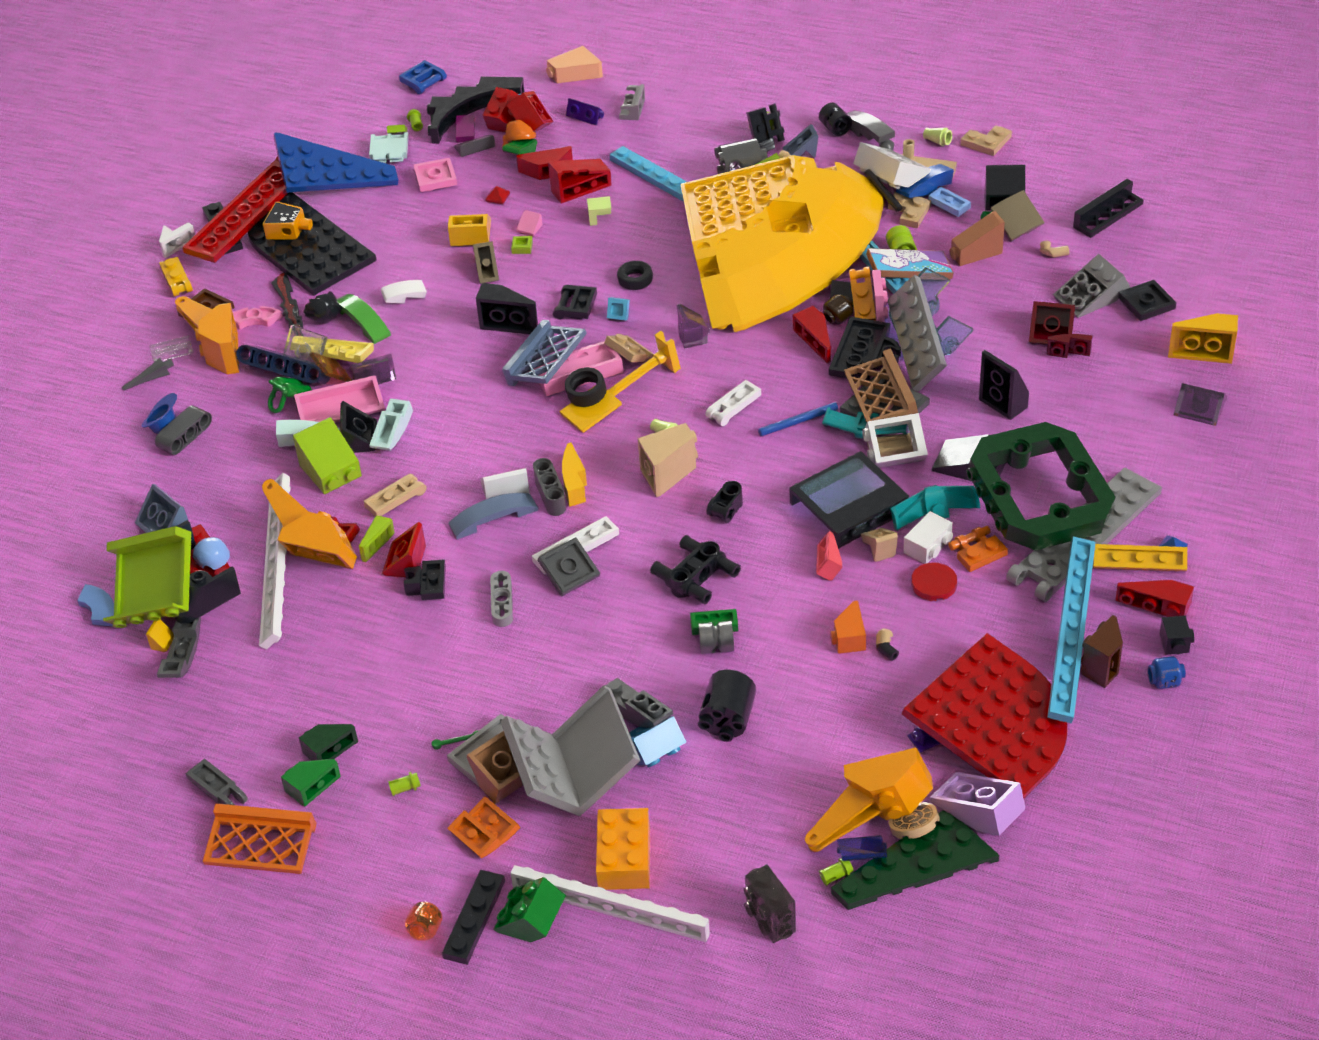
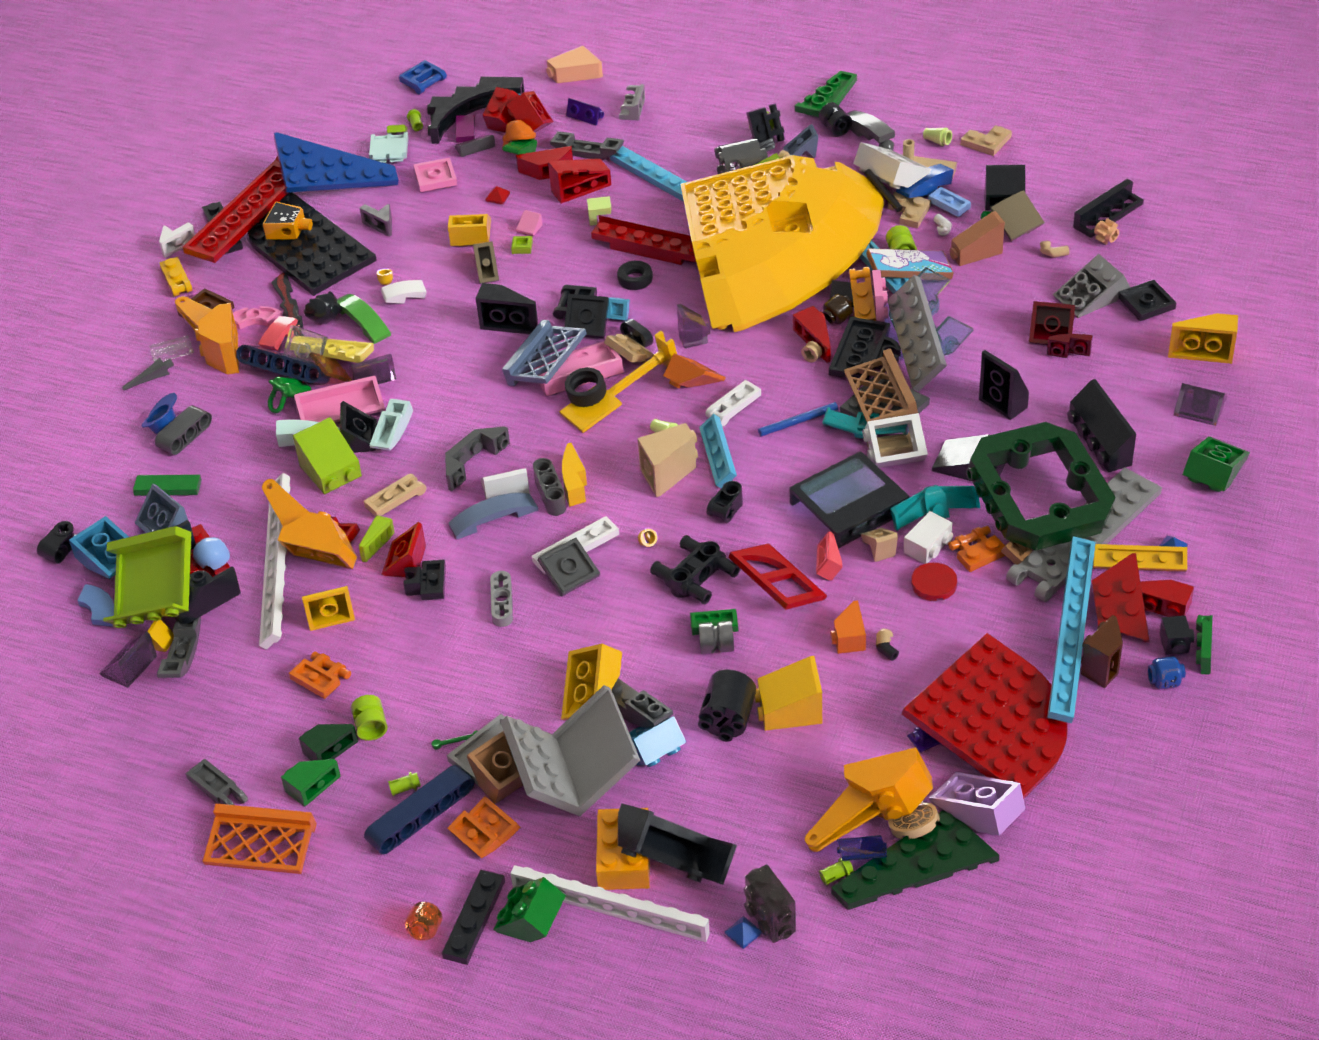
none -> black piece [37,521,75,563]
none -> dark azure slope [69,516,129,579]
none -> clear purple slope [99,631,157,688]
none -> green tile [133,475,202,496]
none -> coral slope [258,316,298,351]
none -> orange plate [289,651,351,699]
none -> yellow slope [302,586,355,631]
none -> lime wheel [351,695,388,741]
none -> slope [360,204,392,237]
none -> dark blue beam [364,765,475,855]
none -> yellow hinge [377,269,393,285]
none -> dark grey slope [445,426,510,491]
none -> dark grey slope [550,131,624,159]
none -> yellow slope [561,643,622,721]
none -> black plate [564,294,609,338]
none -> red slope [591,215,697,265]
none -> black windscreen [618,803,737,885]
none -> black beam [620,319,653,348]
none -> yellow hinge [638,529,657,547]
none -> orange slope [663,353,726,388]
none -> medium azure plate [699,414,737,488]
none -> blue slope [725,916,762,949]
none -> red window [728,543,827,610]
none -> yellow slope [754,656,822,731]
none -> green wing [795,71,857,117]
none -> bush [801,341,822,362]
none -> white arm [933,214,952,236]
none -> medium nougat plate [1001,541,1033,565]
none -> black slope [1067,379,1136,473]
none -> red wing [1092,553,1150,642]
none -> light nougat gear [1094,218,1119,245]
none -> green slope [1182,436,1250,492]
none -> green hinge [1196,615,1213,675]

